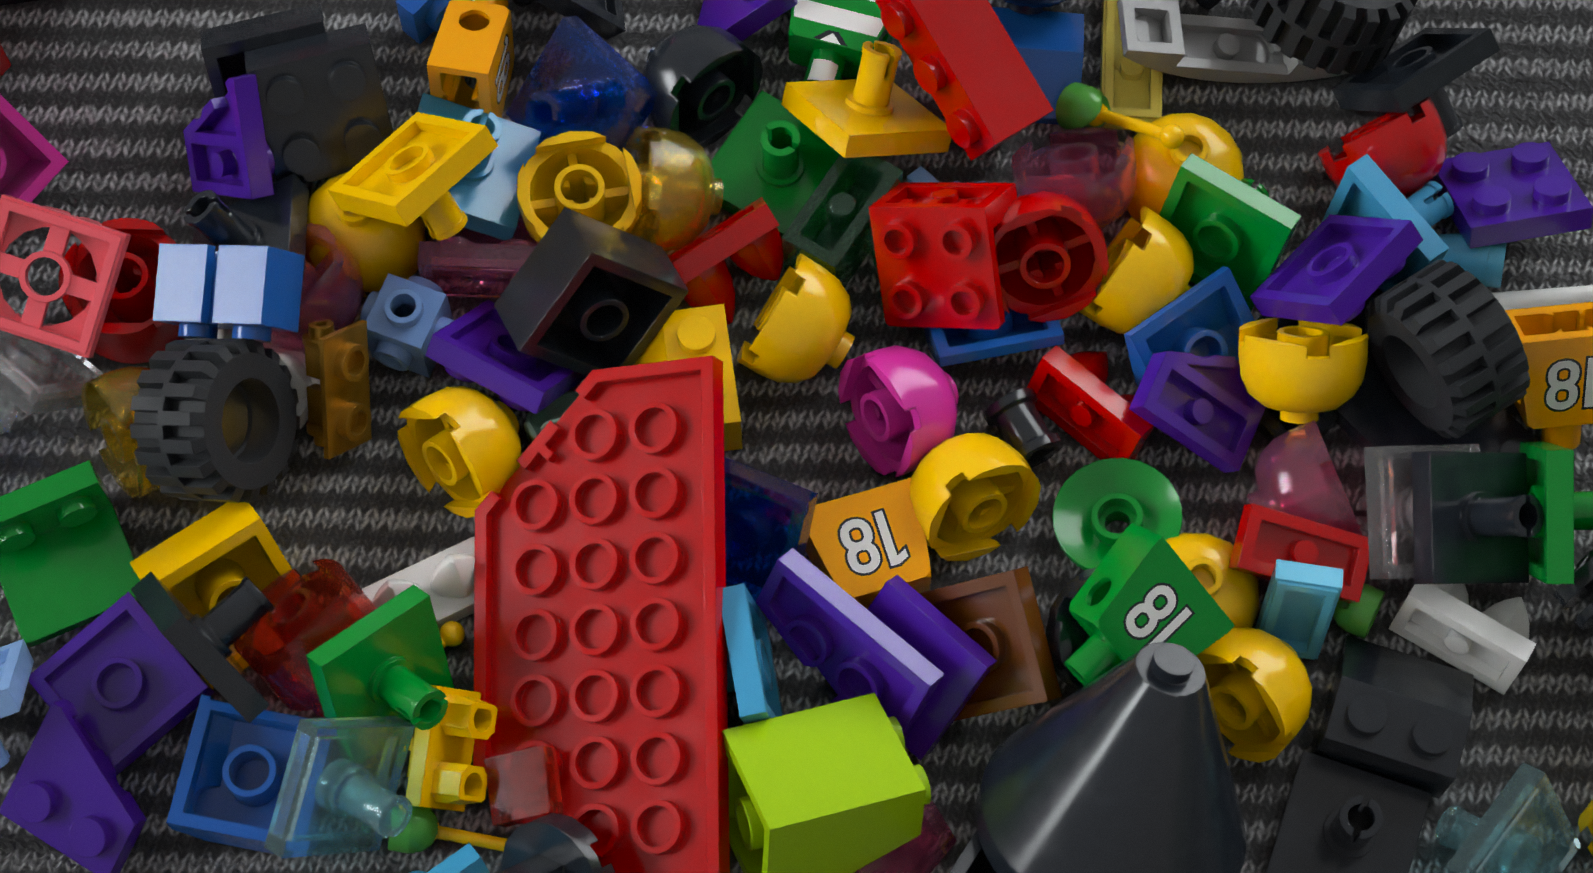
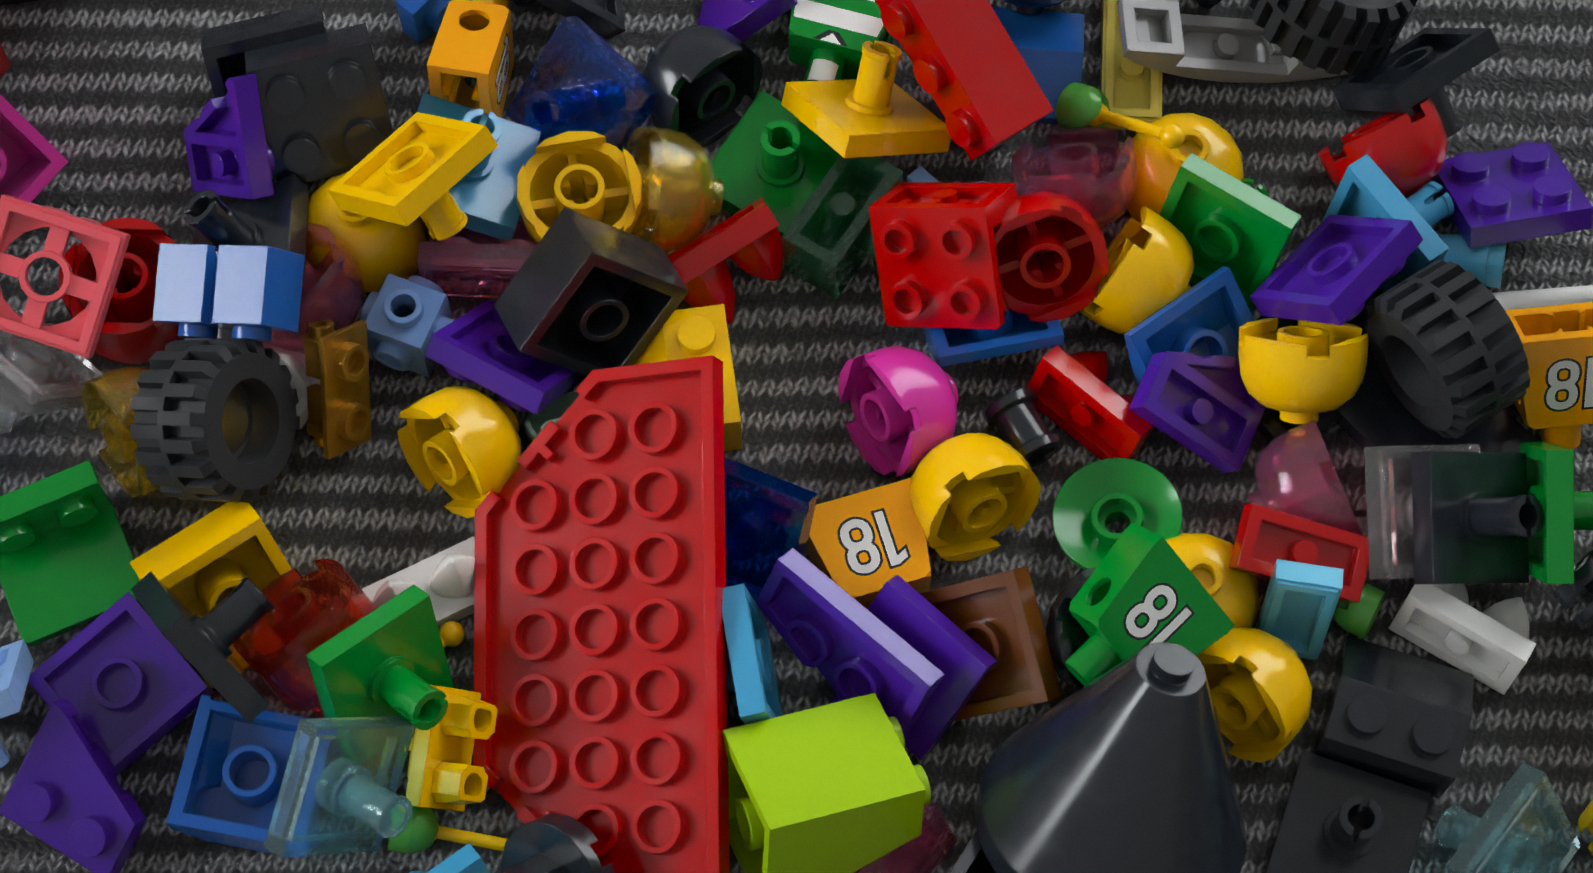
clear red tile [484,745,564,827] -> none
yellow cylinder [737,253,855,383] -> none

